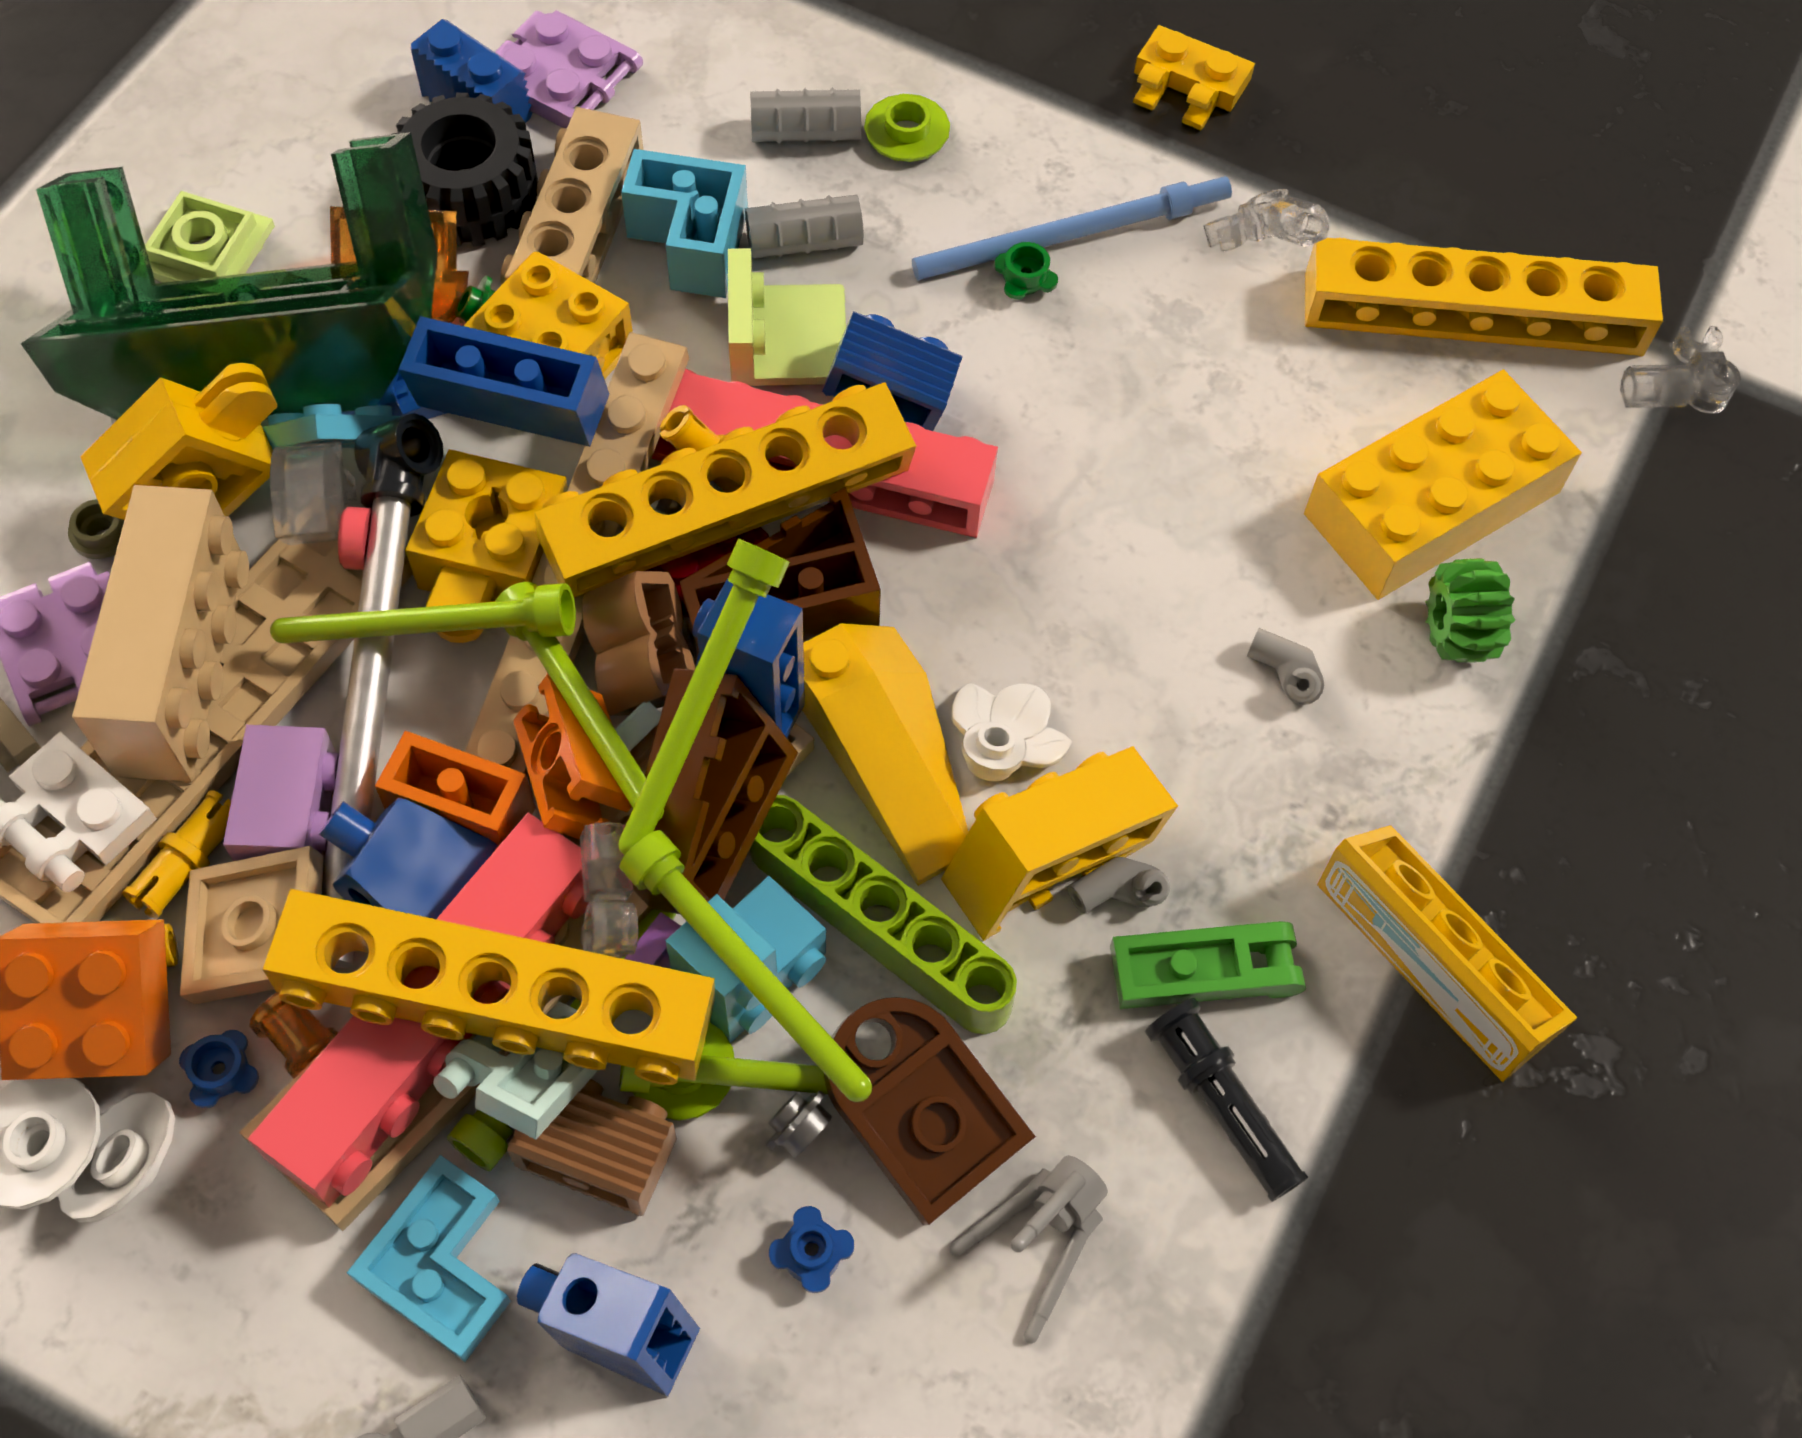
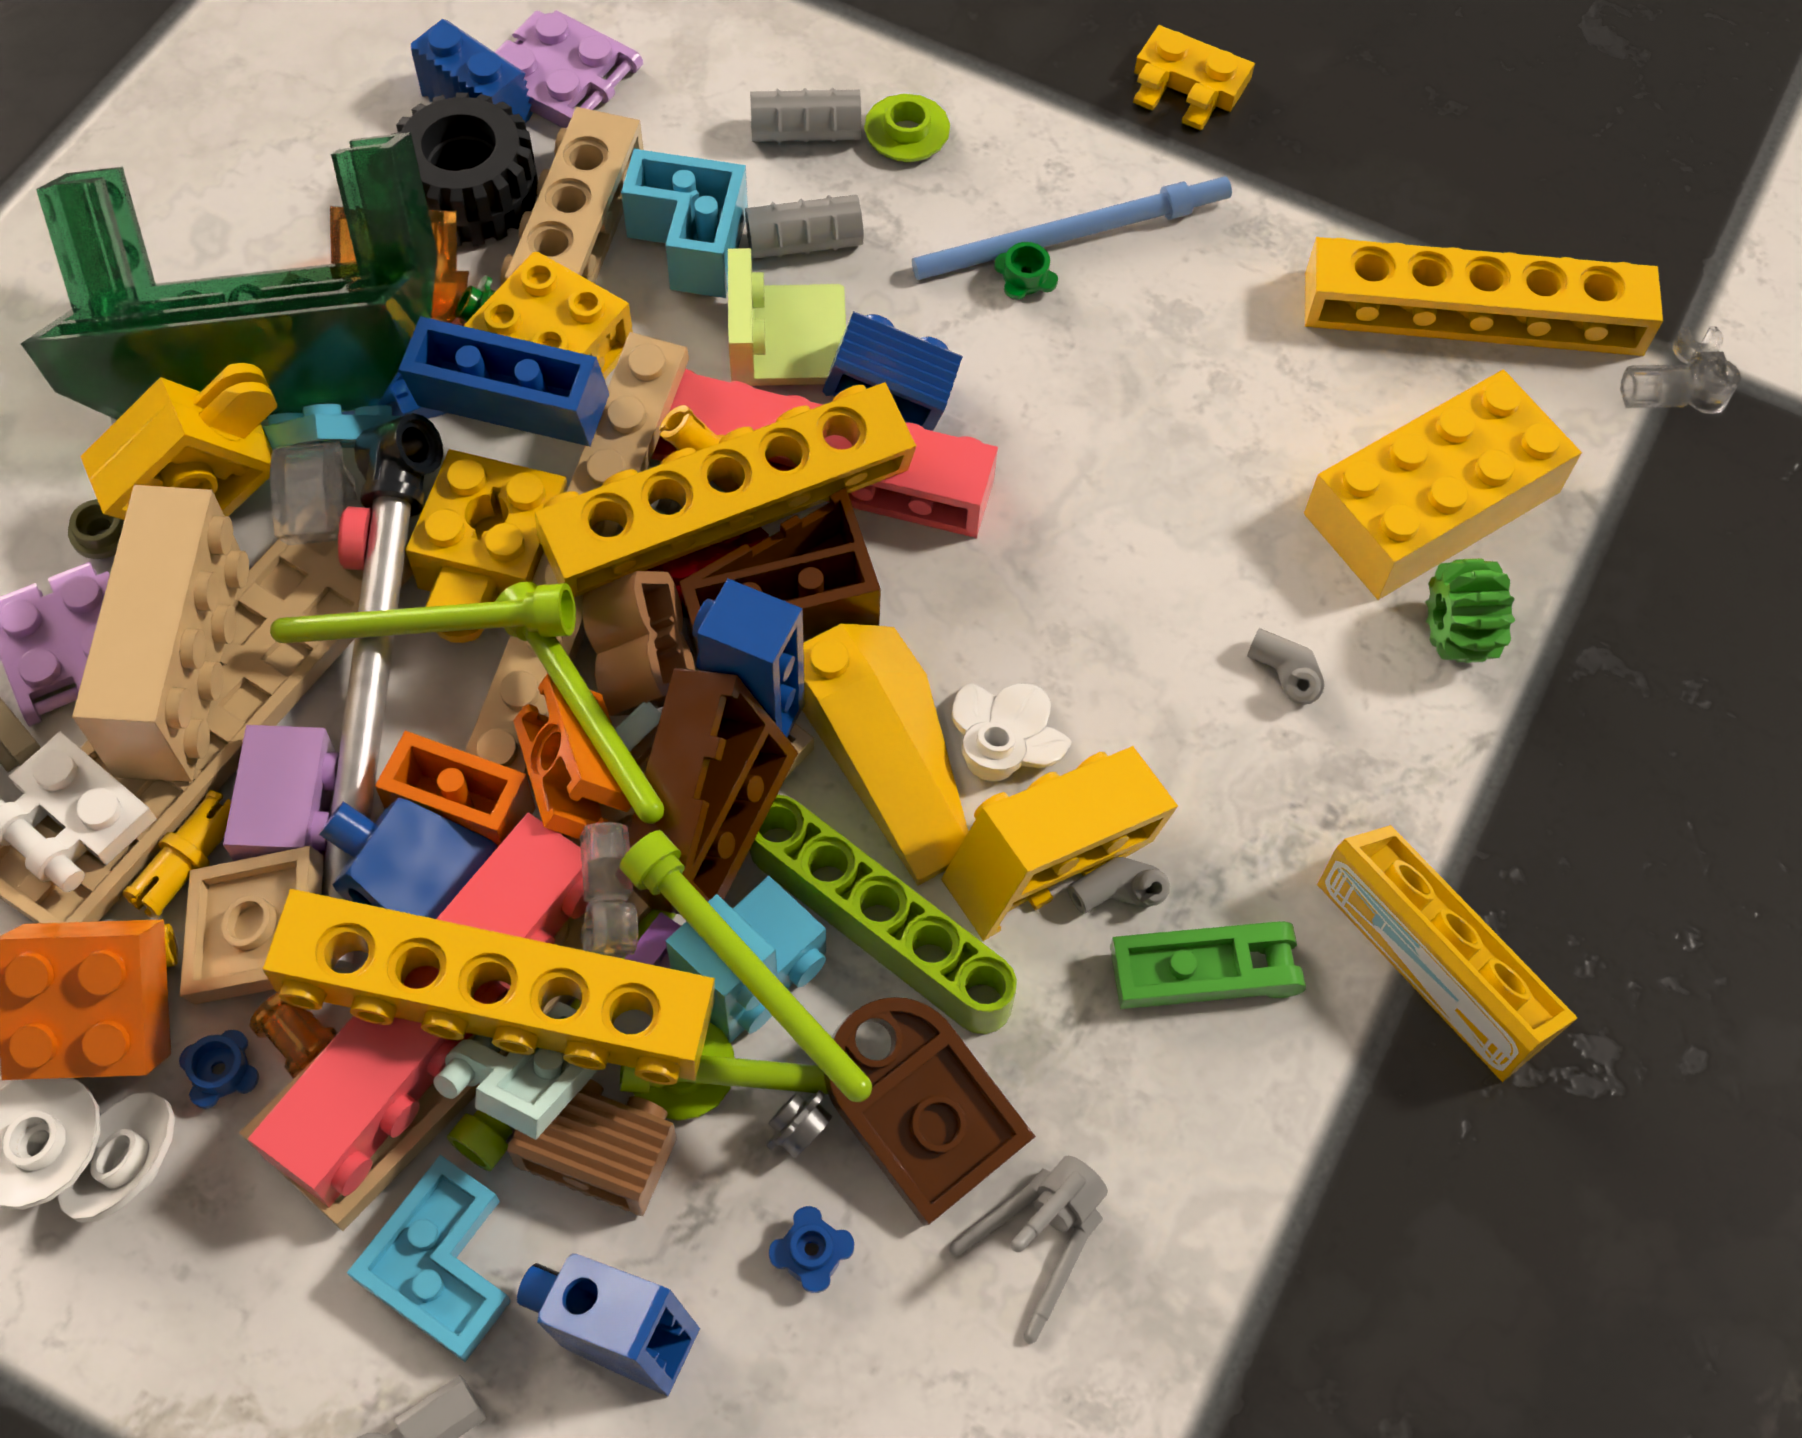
yellowish green piece [132,191,275,302] -> none
lime piece [618,539,790,856] -> none
black pin [1145,998,1308,1202] -> none
clear bar [1203,189,1329,252] -> none

